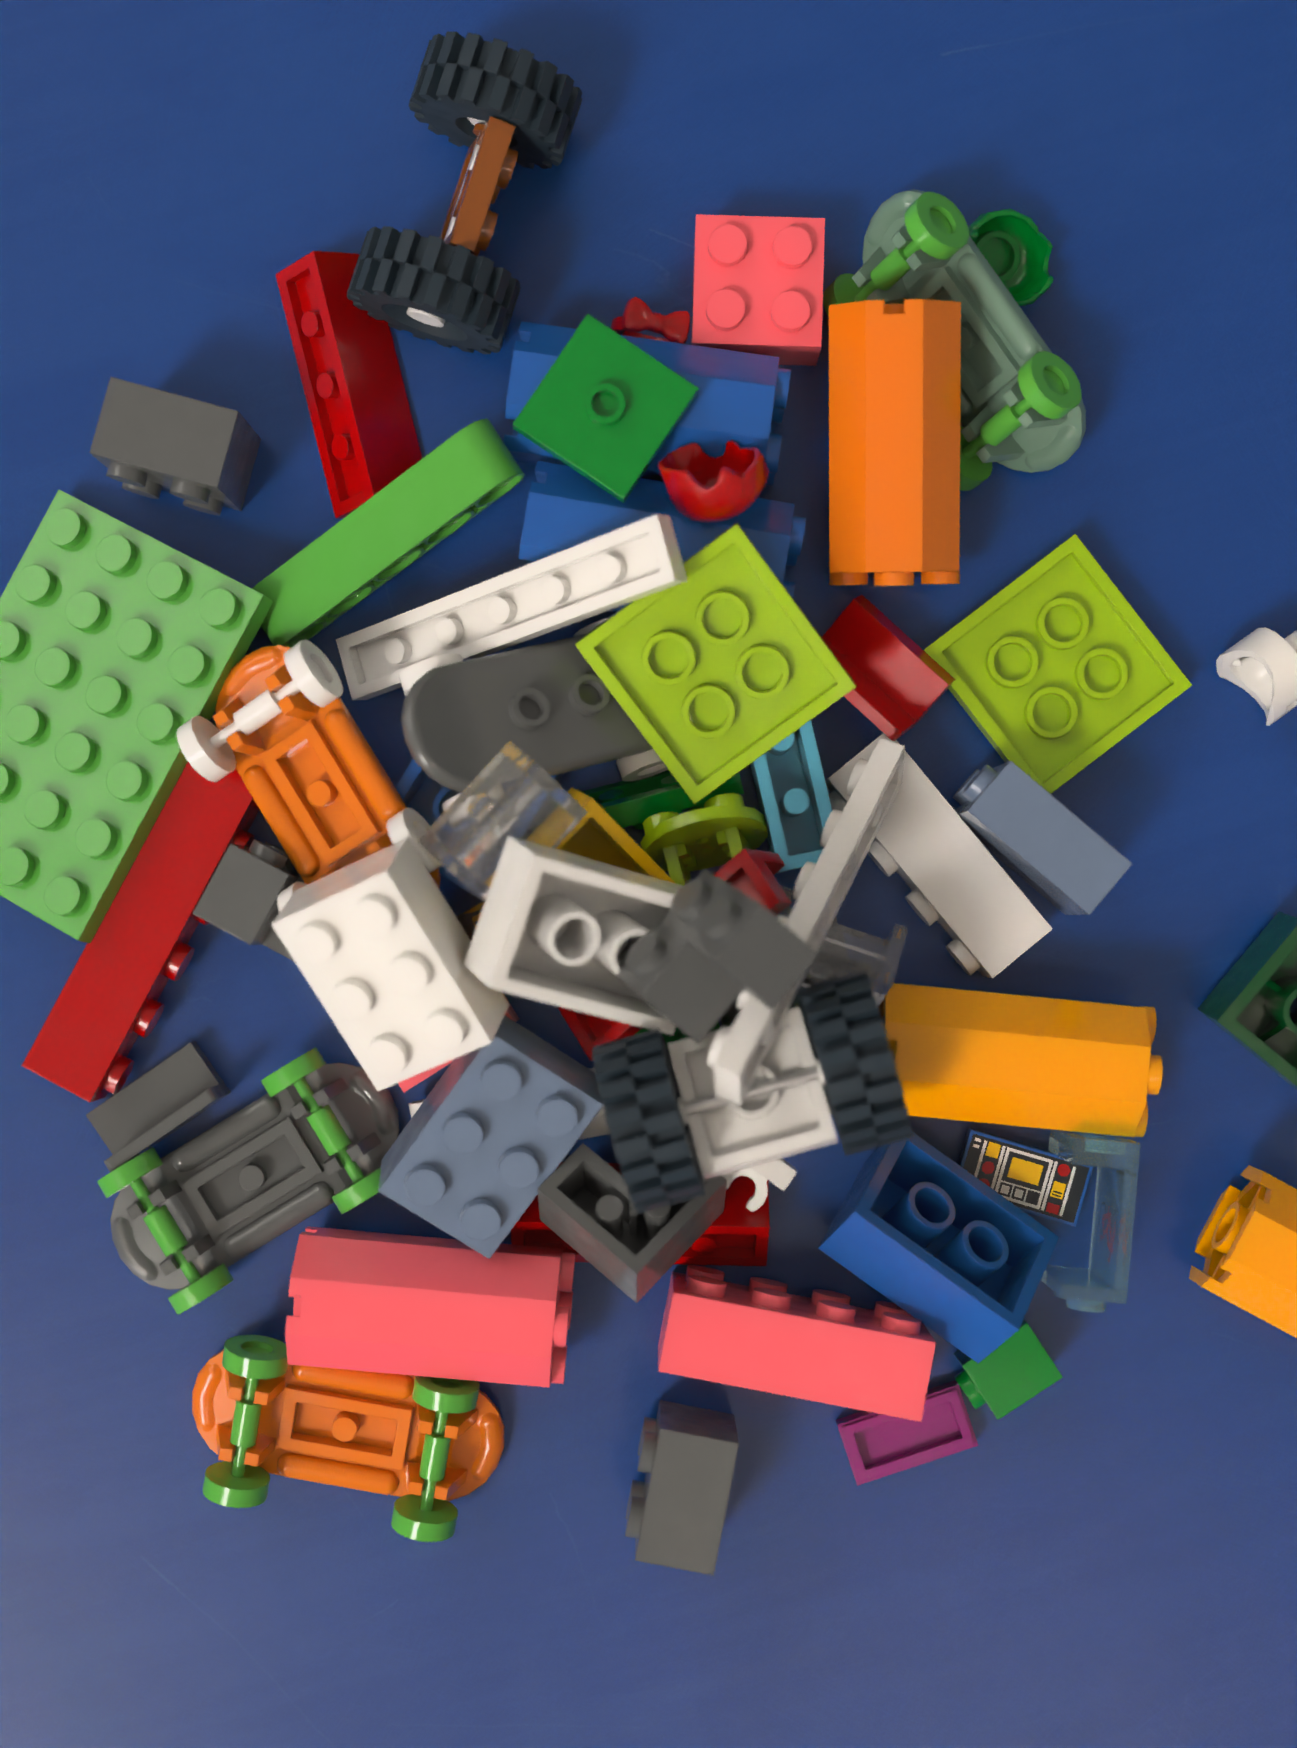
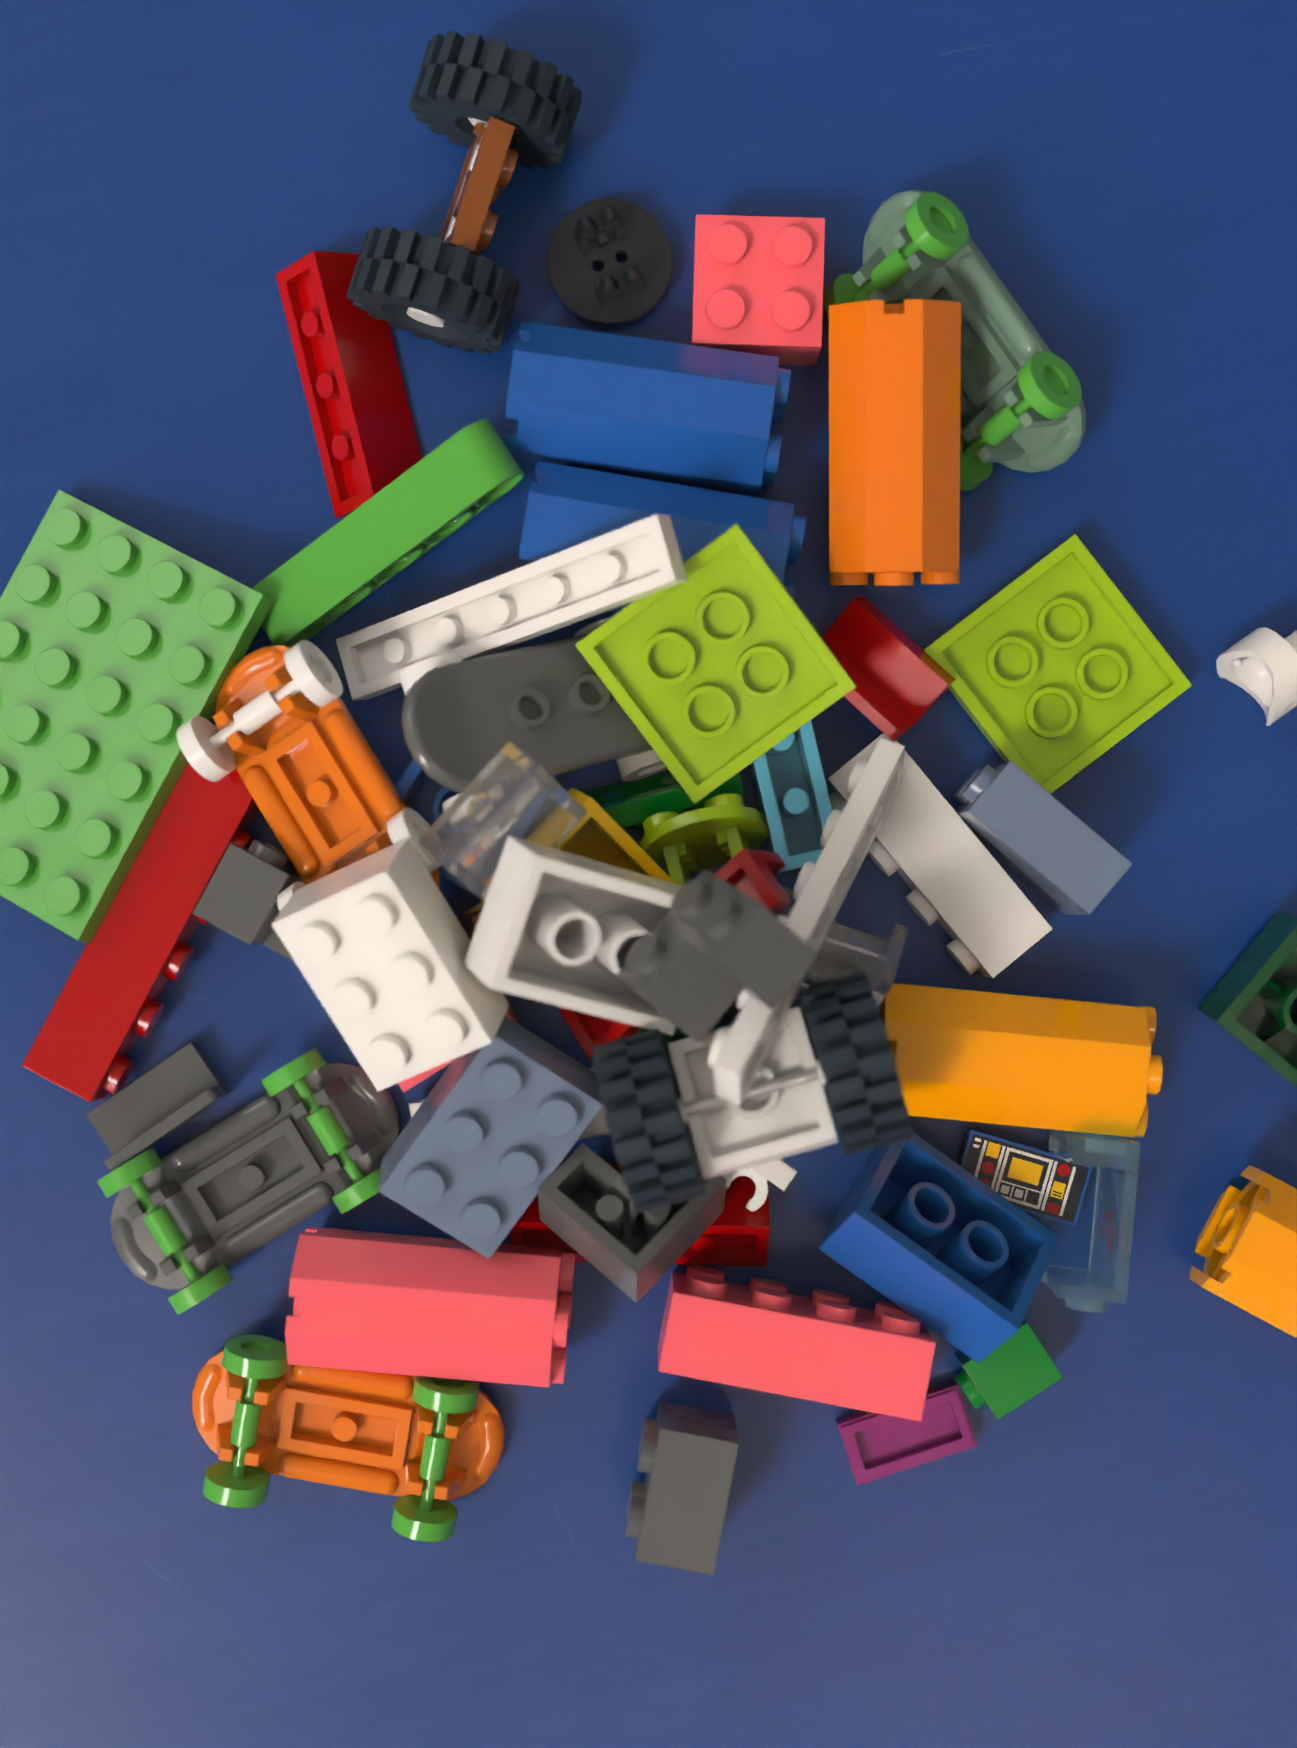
dark grey brick [90,377,261,516] -> none
green plate [512,314,699,503] -> none
red piece [611,297,690,344] -> none
red hair [658,440,769,523] -> none
green hair [968,208,1054,307] -> none
none -> black plate [547,198,673,327]

